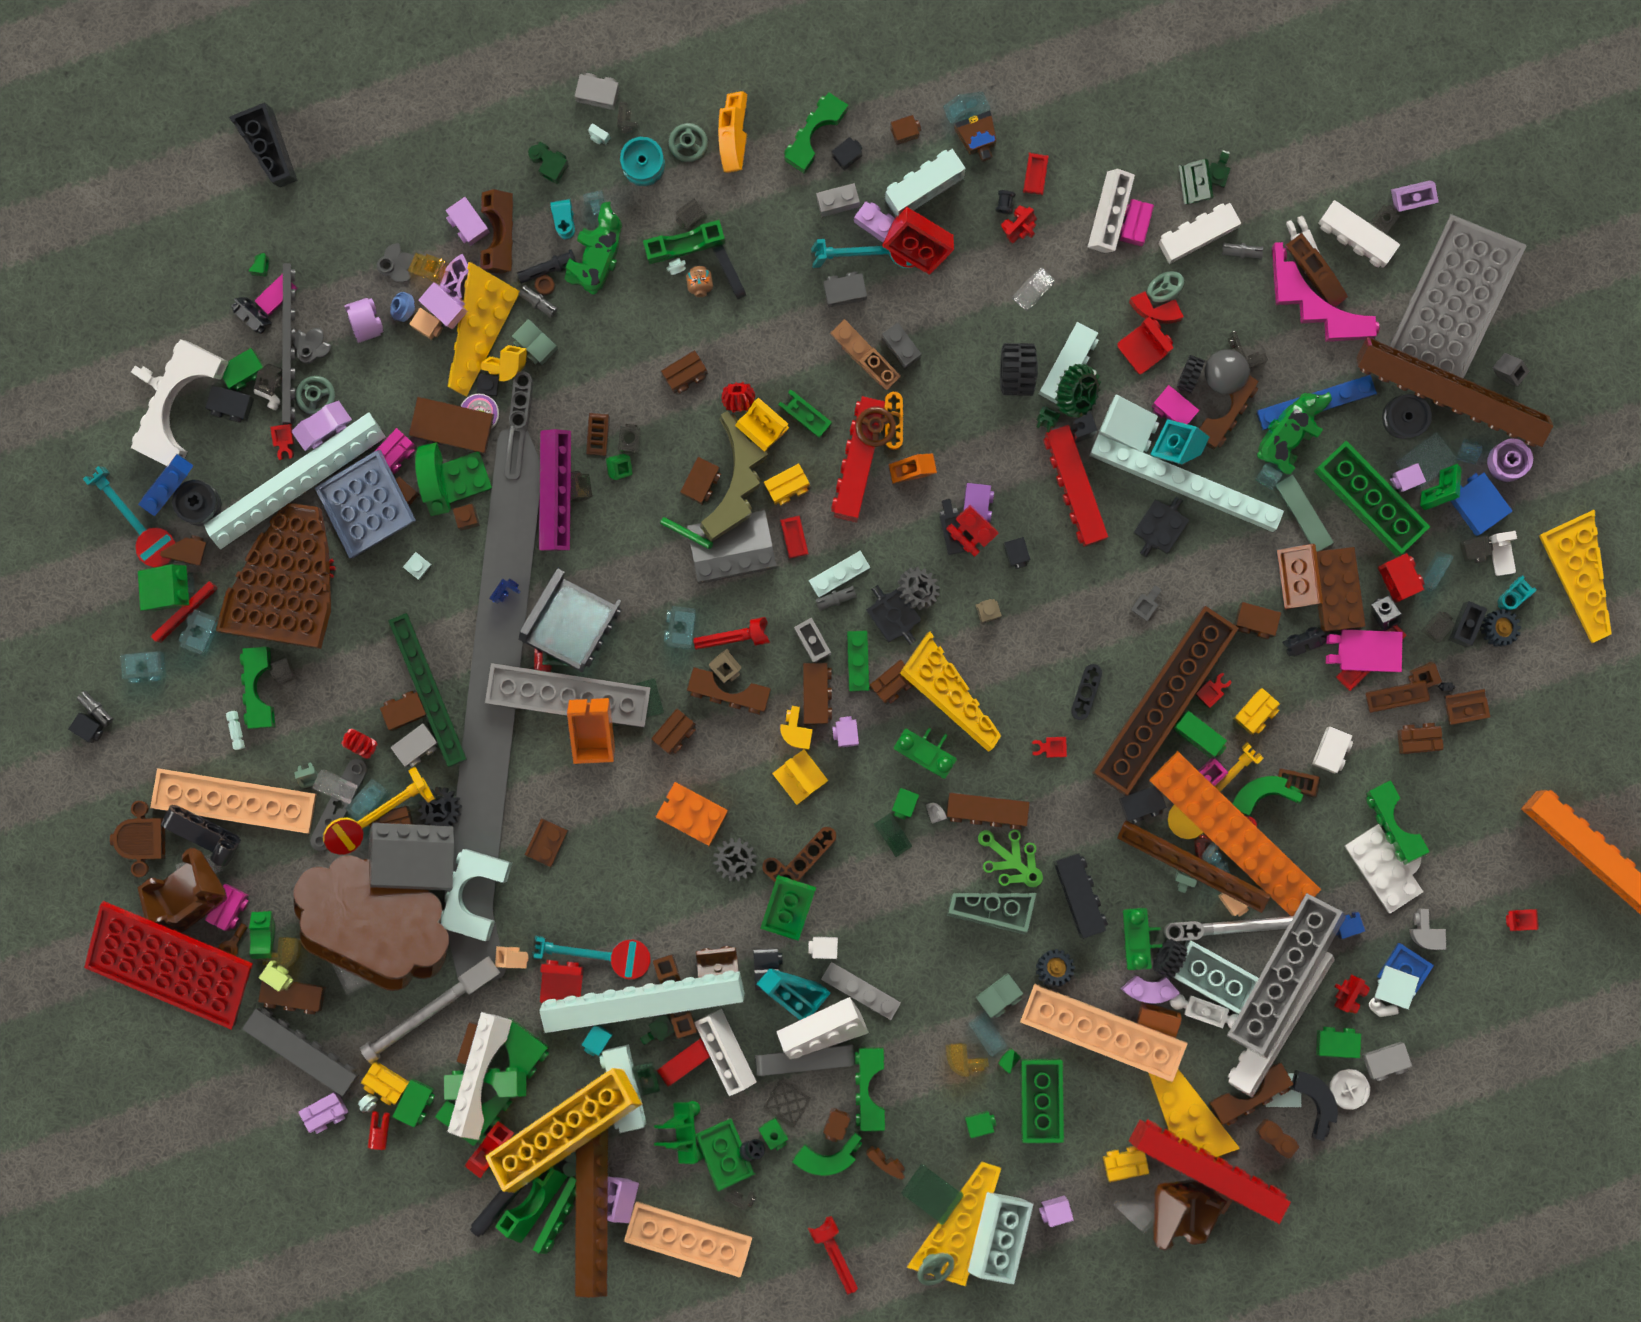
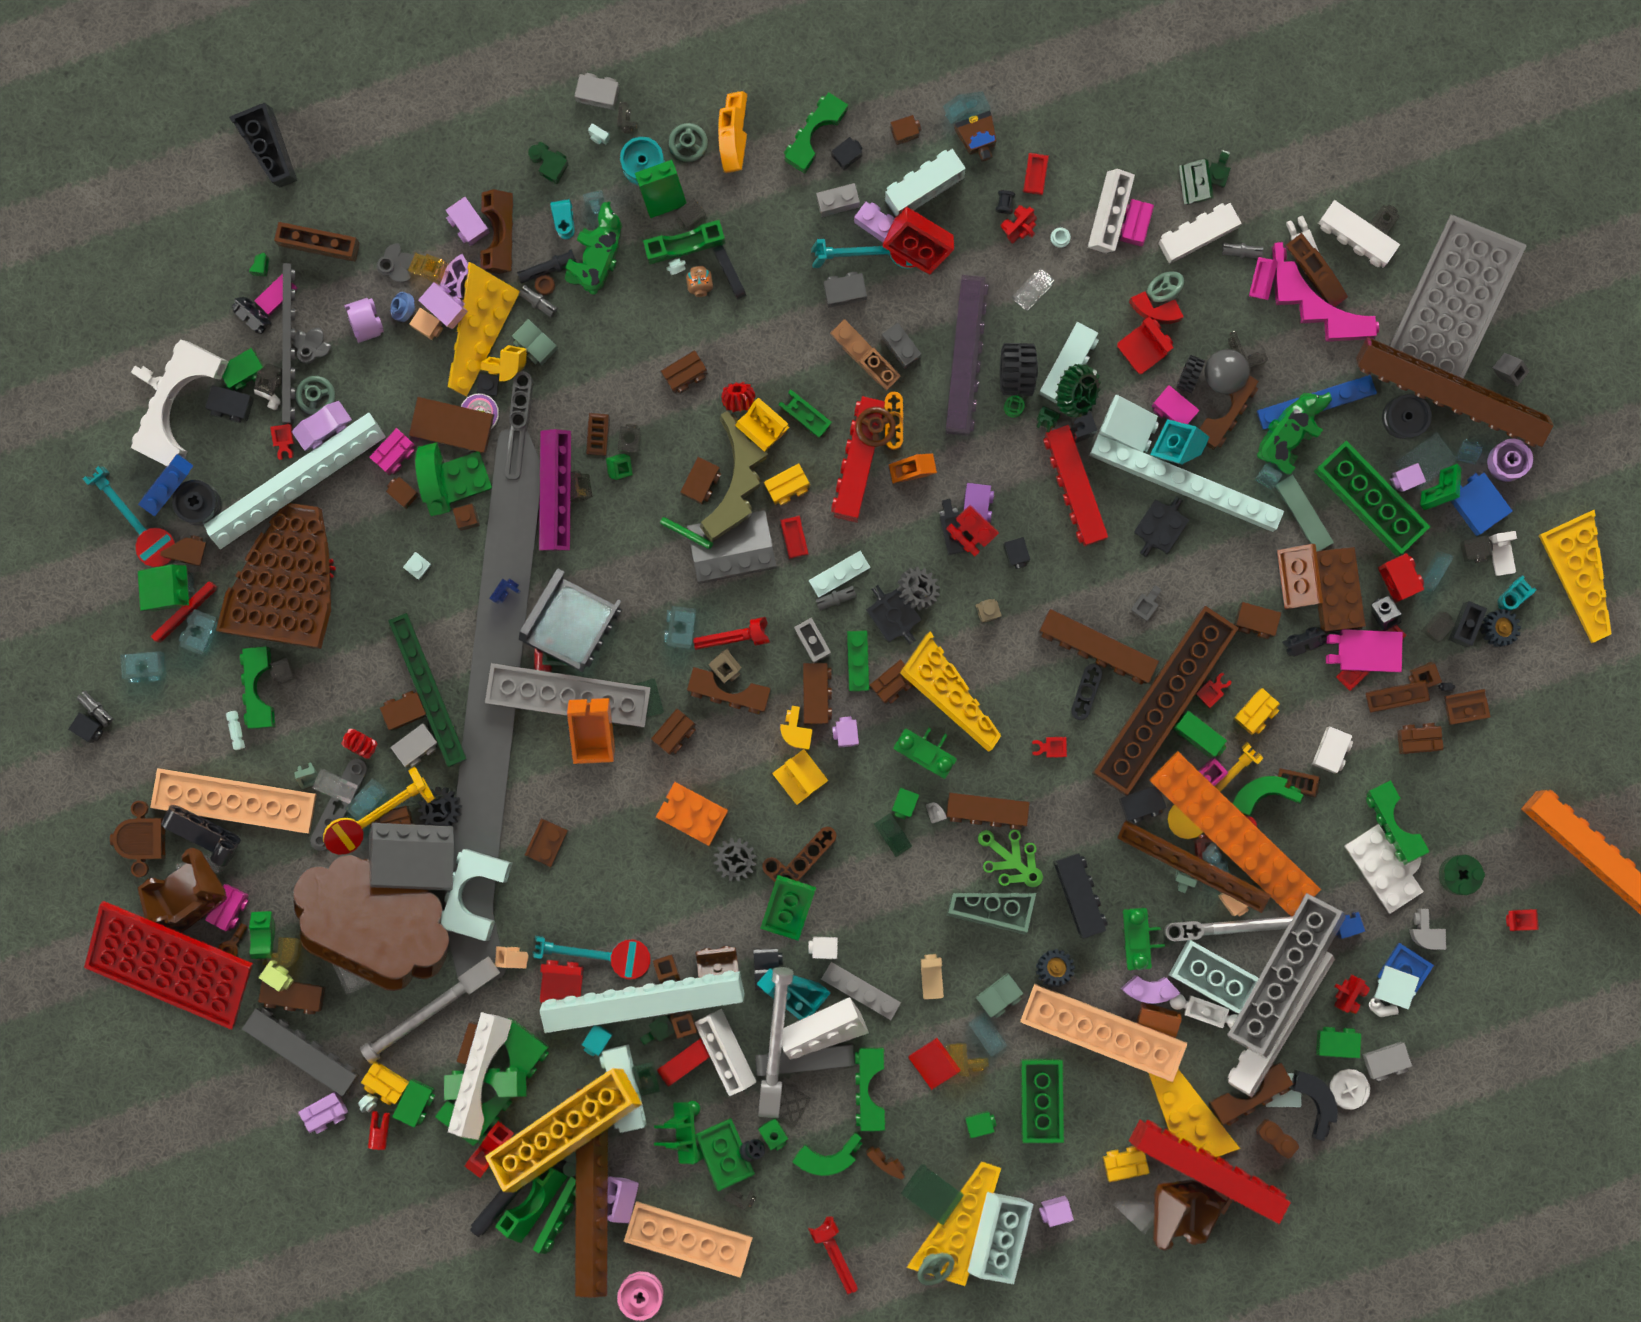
sand blue plate [315,450,416,558] -> none
reddish brown brick [824,1108,850,1142] -> none
green slope [998,1048,1021,1074] -> none
black tyre [1153,939,1187,979] -> none
lavender brick [1391,180,1438,212] -> none
none -> reddish brown brick [274,222,360,262]
none -> bright pink wheel [617,1271,664,1321]
none -> green brick [635,160,687,218]
none -> flat silver piece [758,967,793,1118]
none -> red tile [908,1038,961,1090]
none -> tan bracket [920,954,943,999]
none -> clear purple brick [945,275,989,436]
none -> green wheel [1004,396,1025,418]
none -> reddish brown brick [1039,609,1159,685]
none -> light aqua plate [1051,228,1070,248]
none -> dark pink tile [1249,257,1278,300]
none -> dark green brick [1439,855,1485,895]

